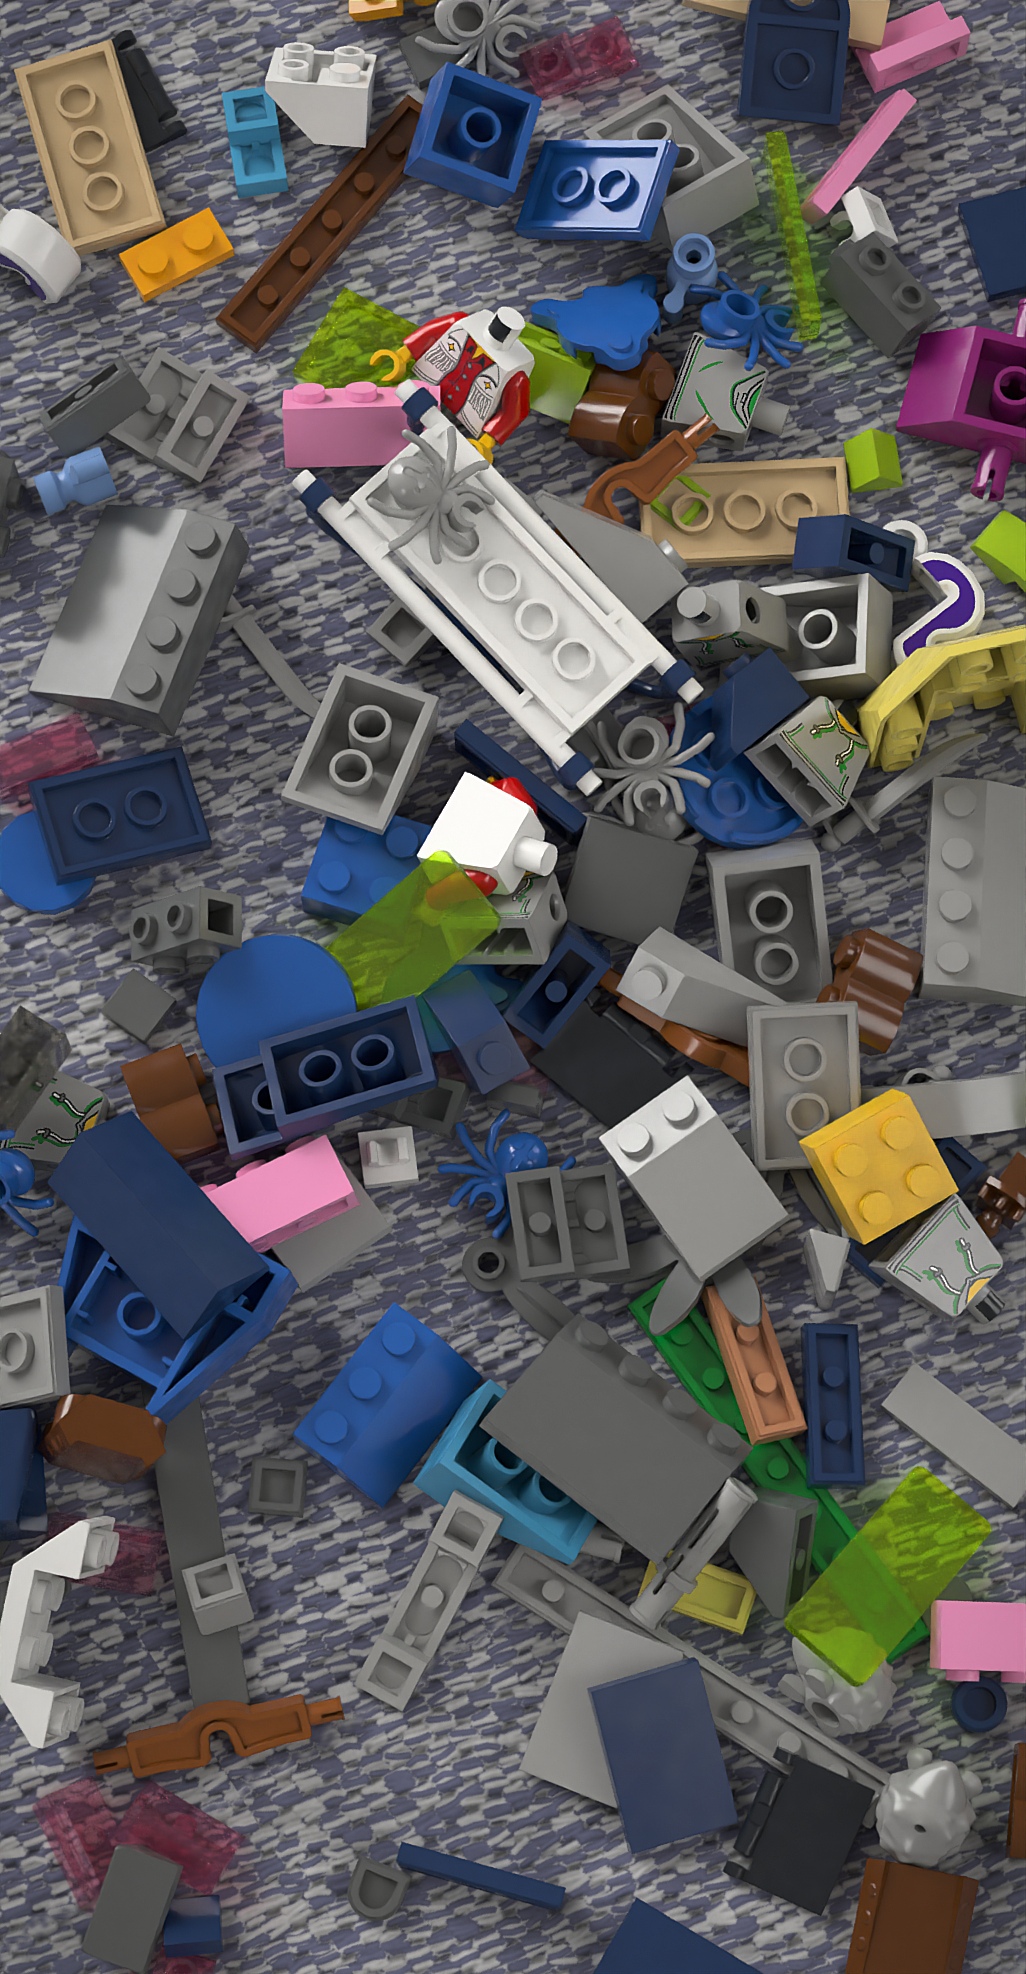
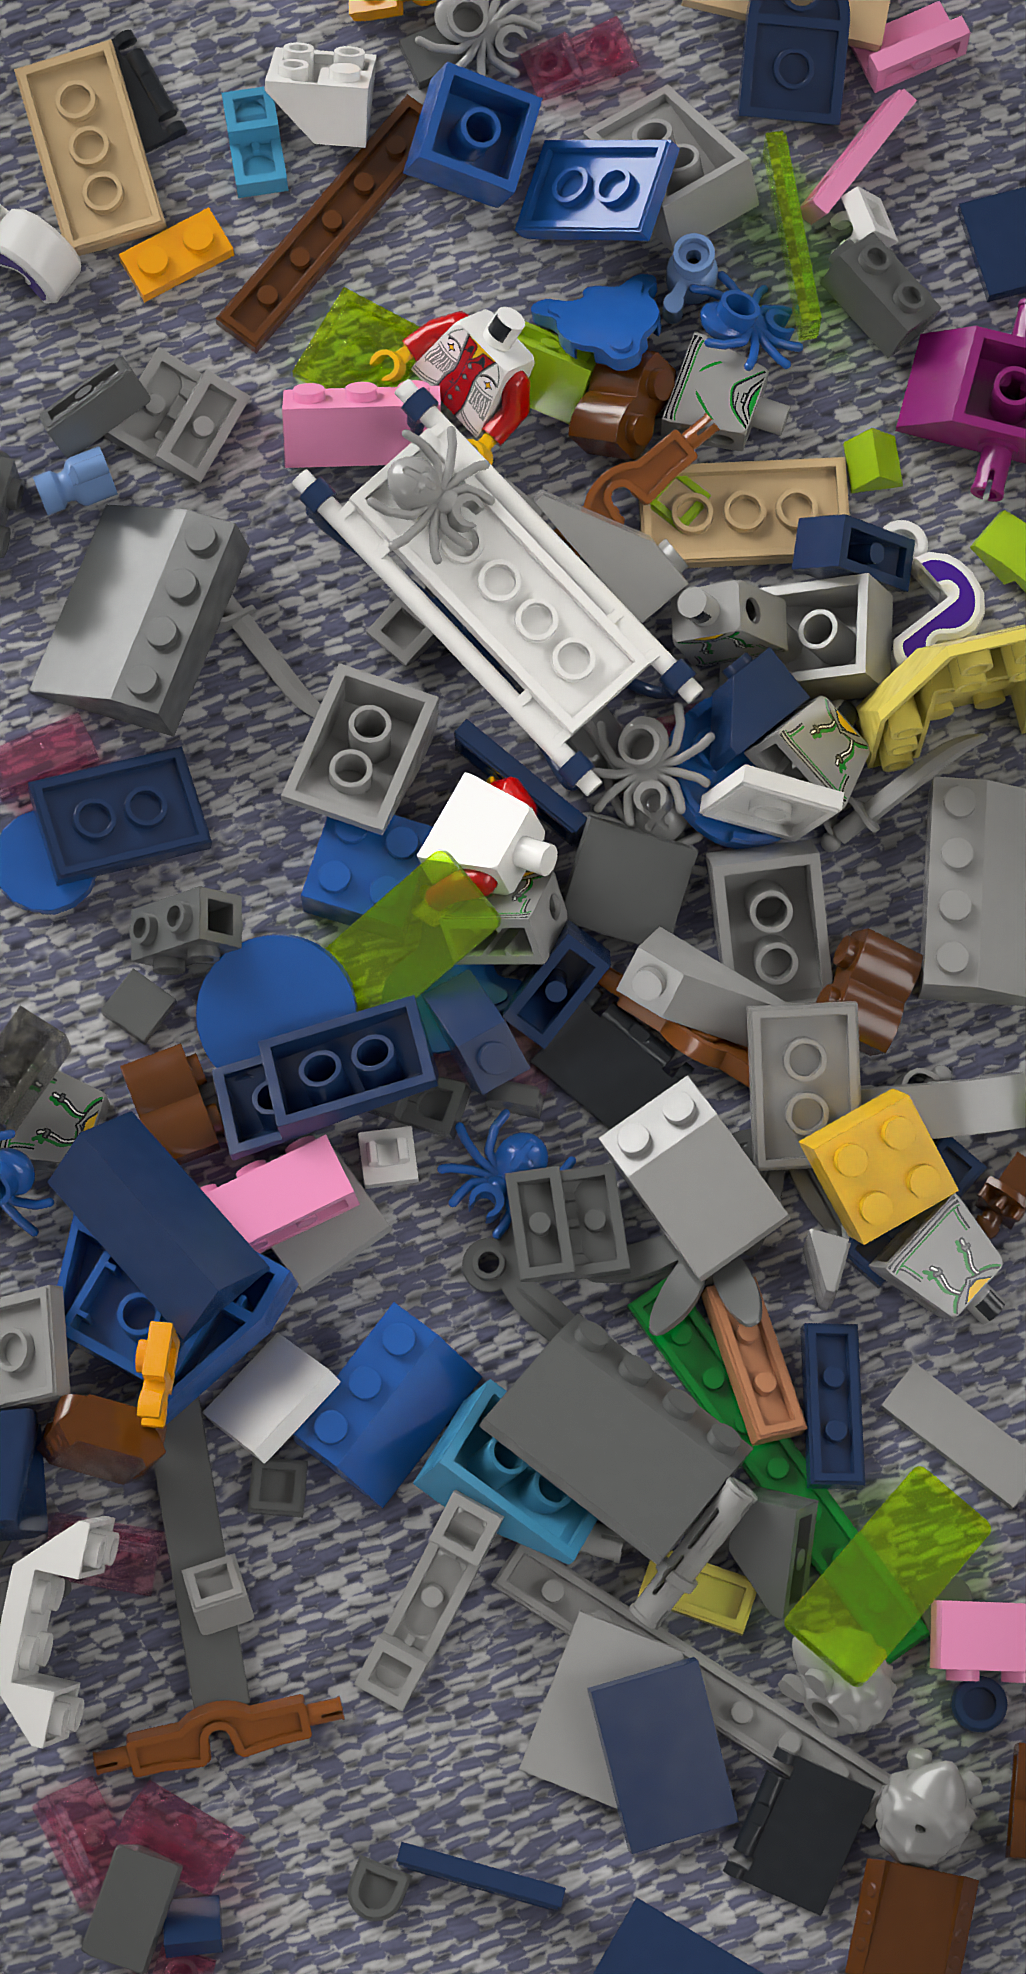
none -> light orange plate [135,1321,180,1429]
none -> white tile [202,1332,340,1464]
none -> white tile [699,764,844,842]

